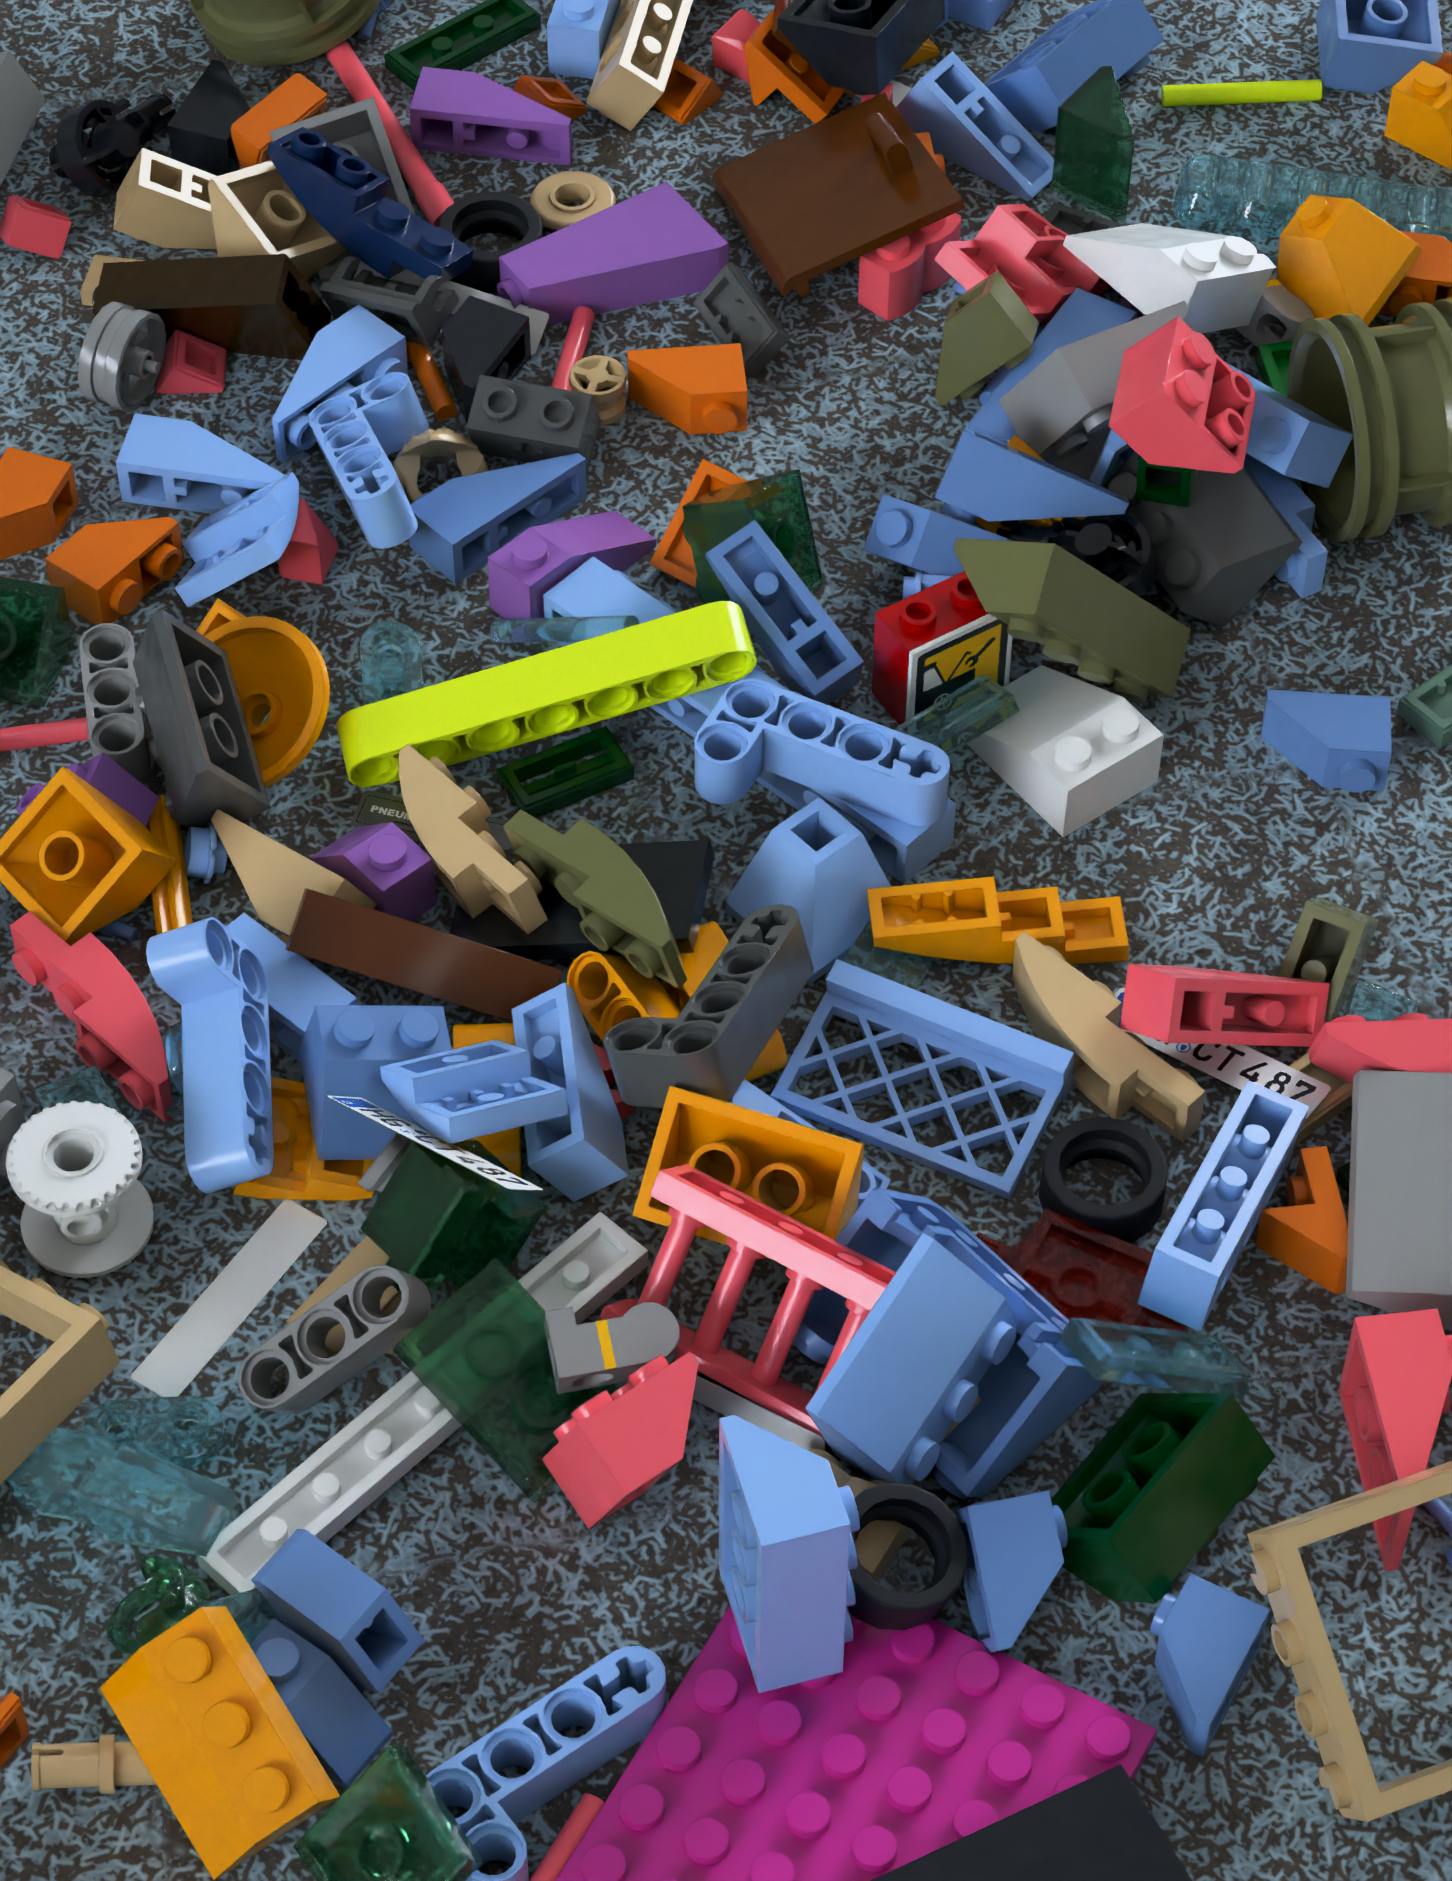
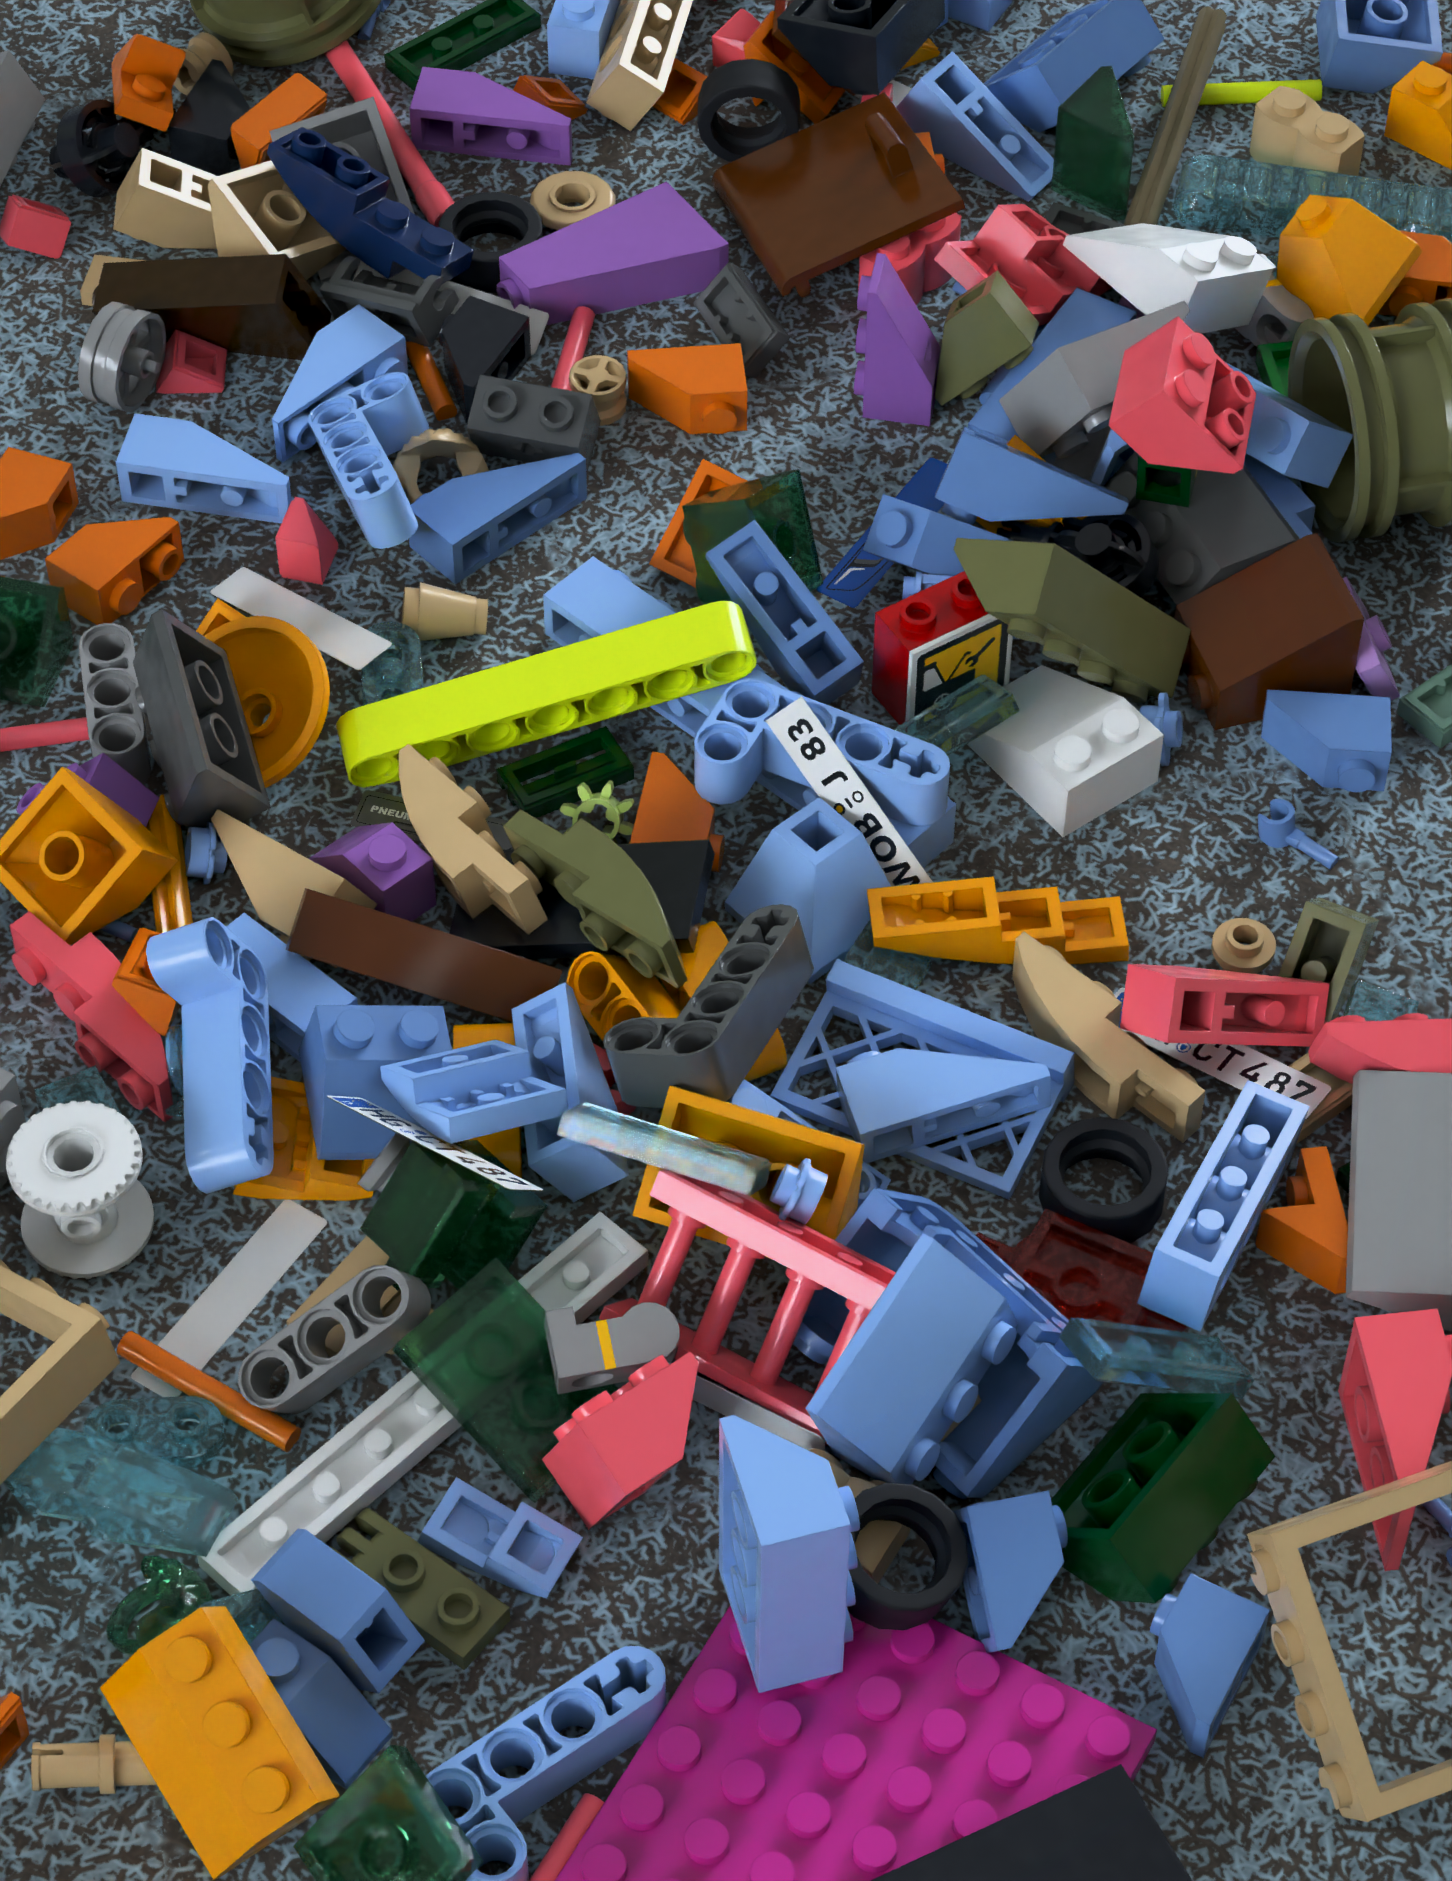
light blue slope [174,472,299,607] -> none
medium lavender slope [487,510,656,638] -> none
clear light blue bar [490,615,640,643] -> none
none -> orange slope [111,34,186,132]
none -> orange slope [112,927,181,1037]
none -> orange bar [117,1331,301,1452]
none -> tan wheel [174,32,234,96]
none -> white sticker [211,567,392,670]
none -> olive hinge [330,1508,511,1670]
none -> tan cone [401,582,488,642]
none -> light blue slope [418,1477,583,1599]
none -> clear light blue tile [557,1102,772,1196]
none -> yellowish green gear [560,780,635,844]
none -> orange slope [629,752,725,872]
none -> black tyre [697,59,801,162]
none -> white sticker [766,696,933,887]
none -> light blue plate [770,1158,828,1225]
none -> blue sticker [816,458,948,608]
none -> light blue slope [835,1048,1051,1163]
none -> medium lavender slope [854,253,941,426]
none -> dark tan axle [1124,6,1227,226]
none -> light blue plate [1139,692,1183,766]
none -> reddish brown slope [1174,533,1364,731]
none -> tan plate [1211,918,1276,974]
none -> tan brick [1249,86,1365,197]
none -> medium blue hand [1258,799,1339,870]
none -> lavender plate [1342,576,1400,701]

